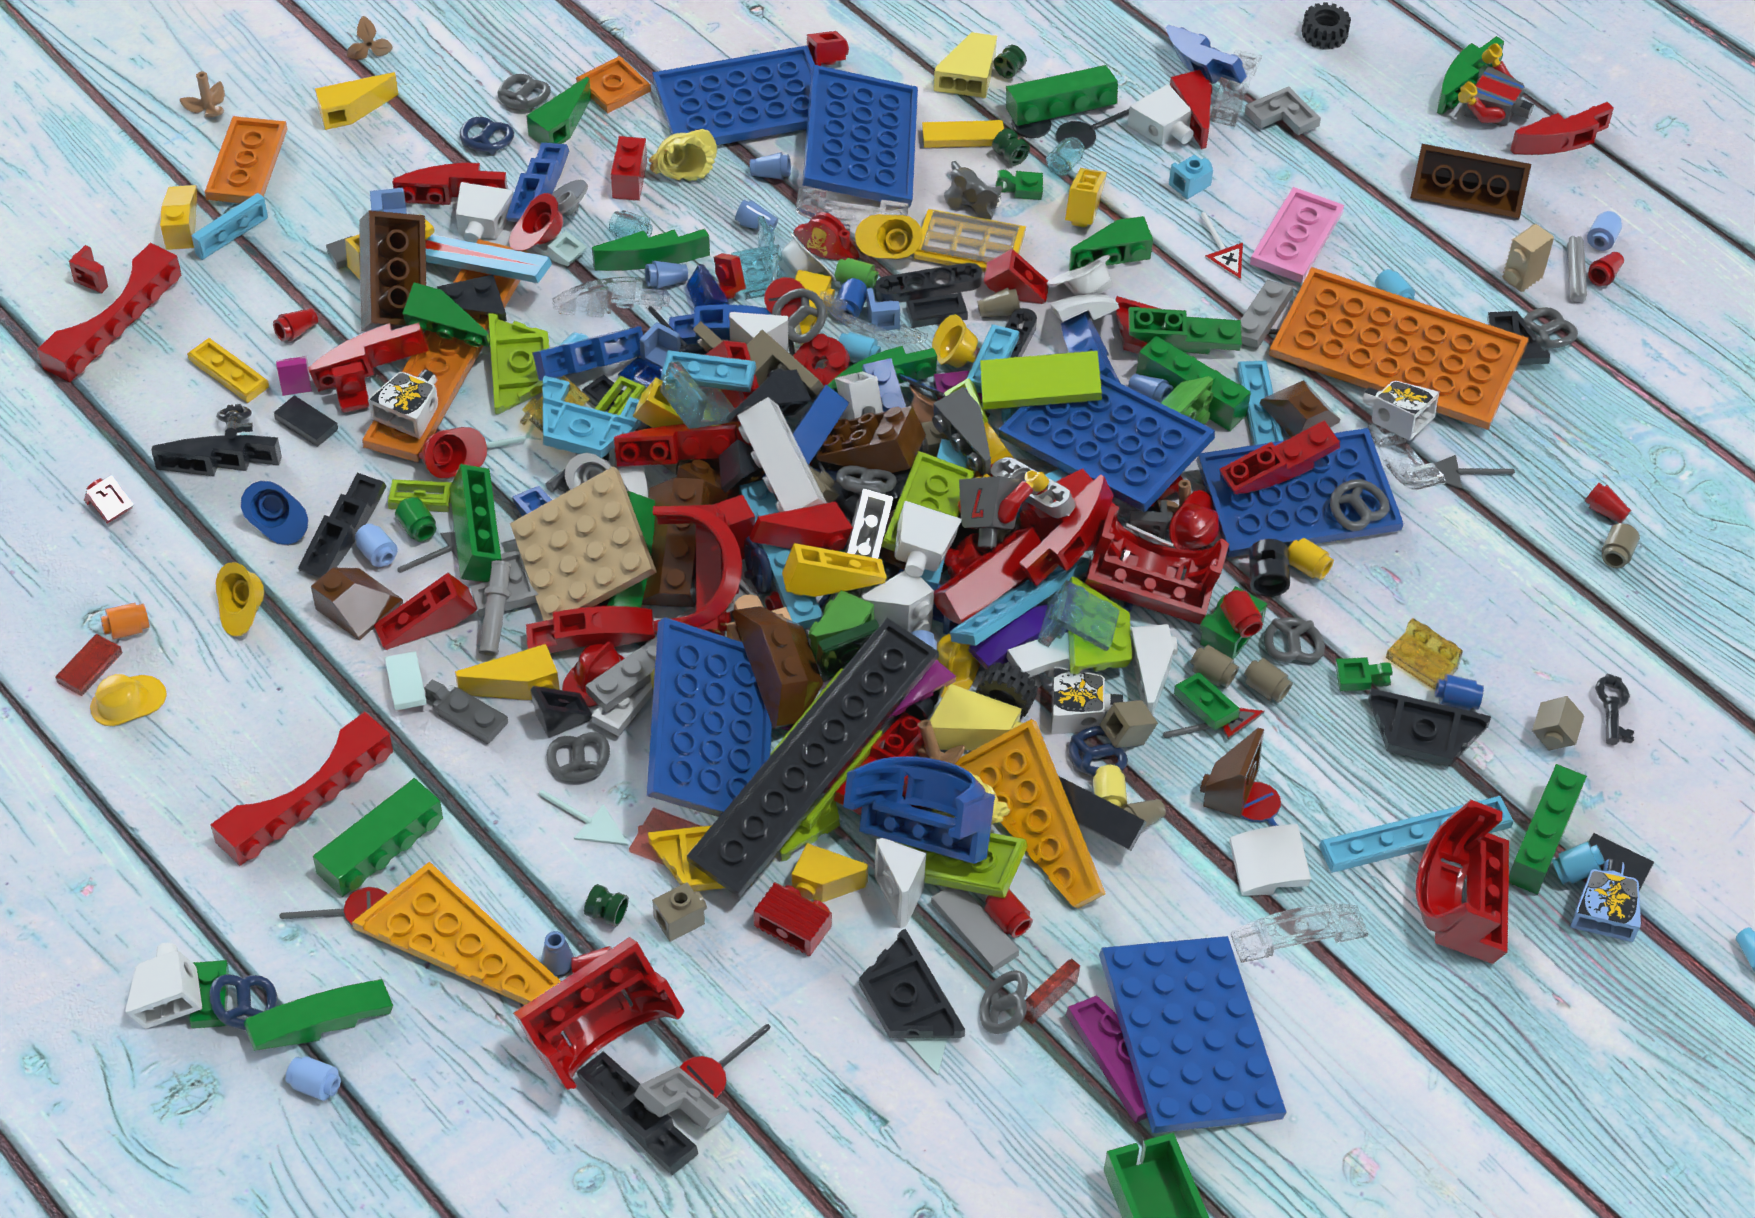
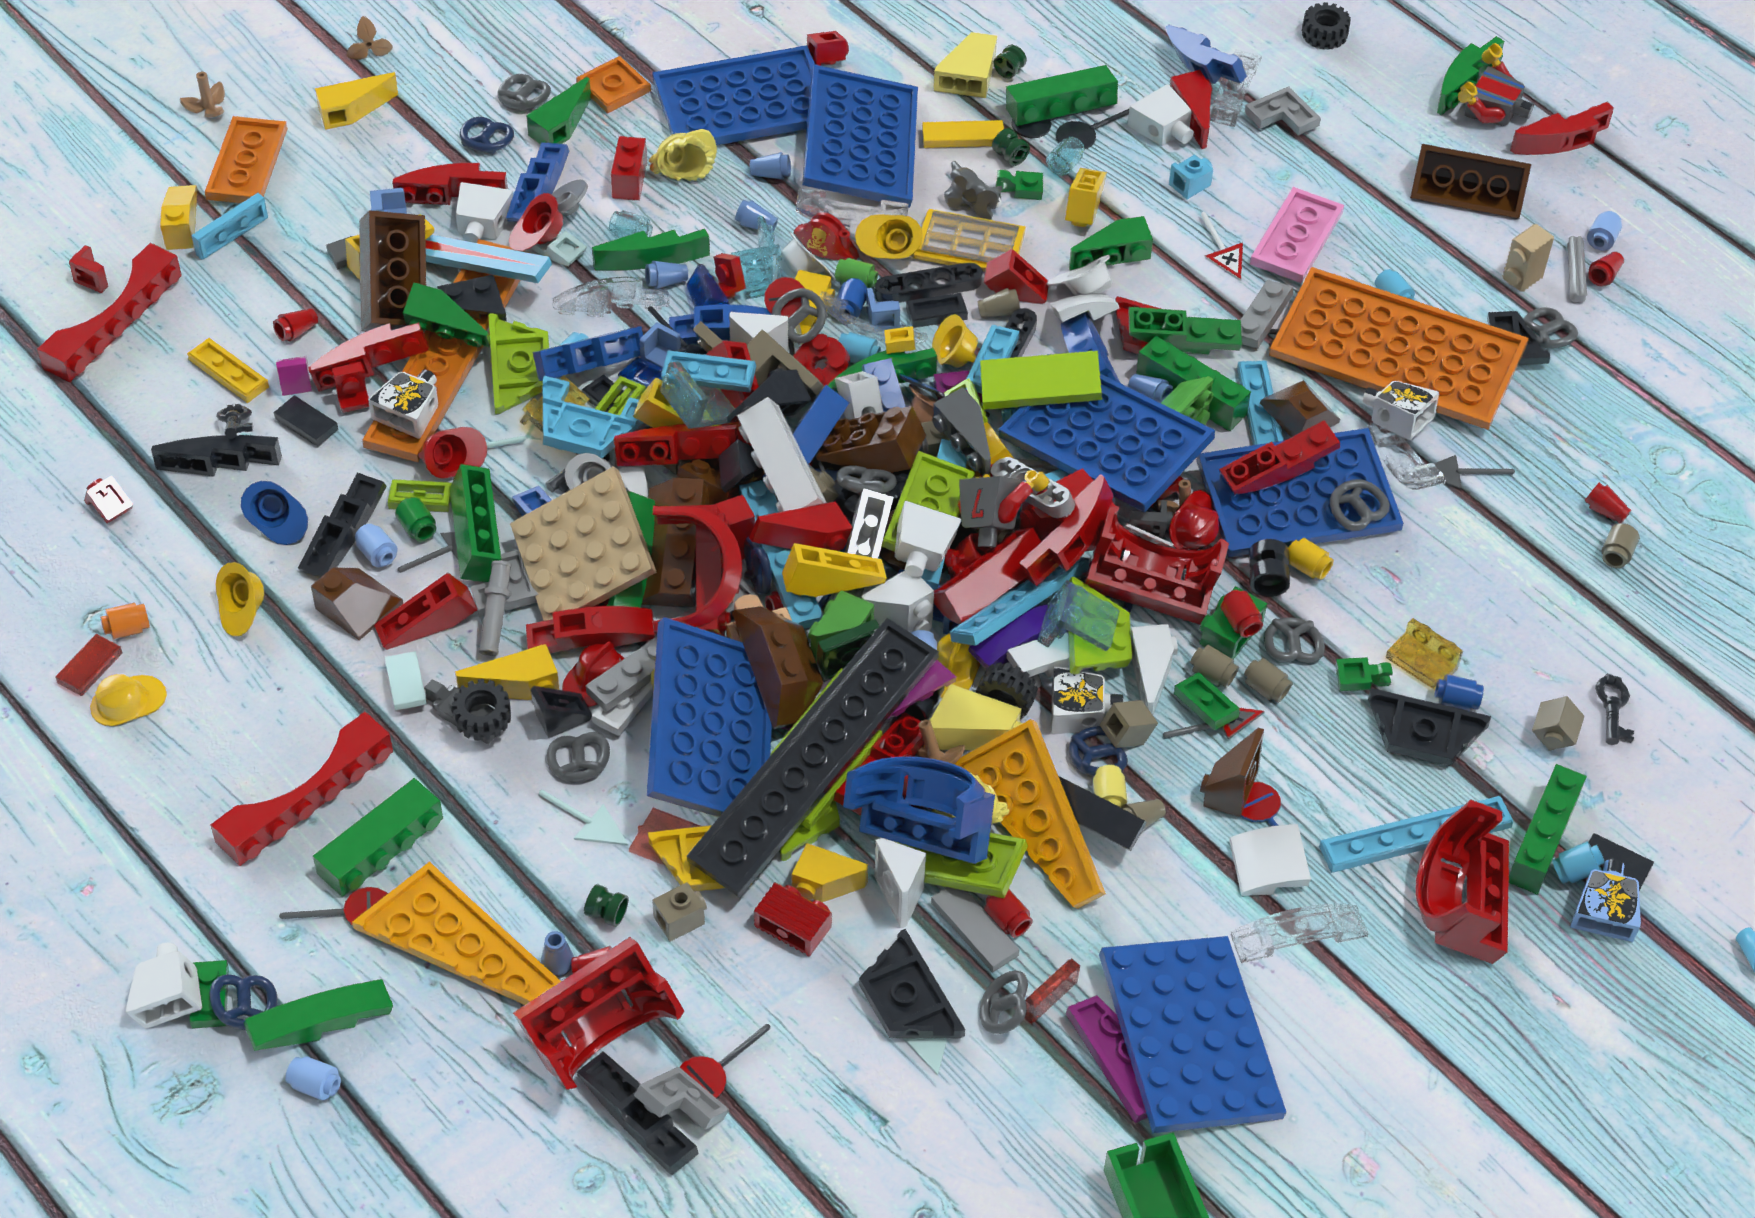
none -> black tyre [452,679,511,741]
none -> yellow tile [884,326,916,354]

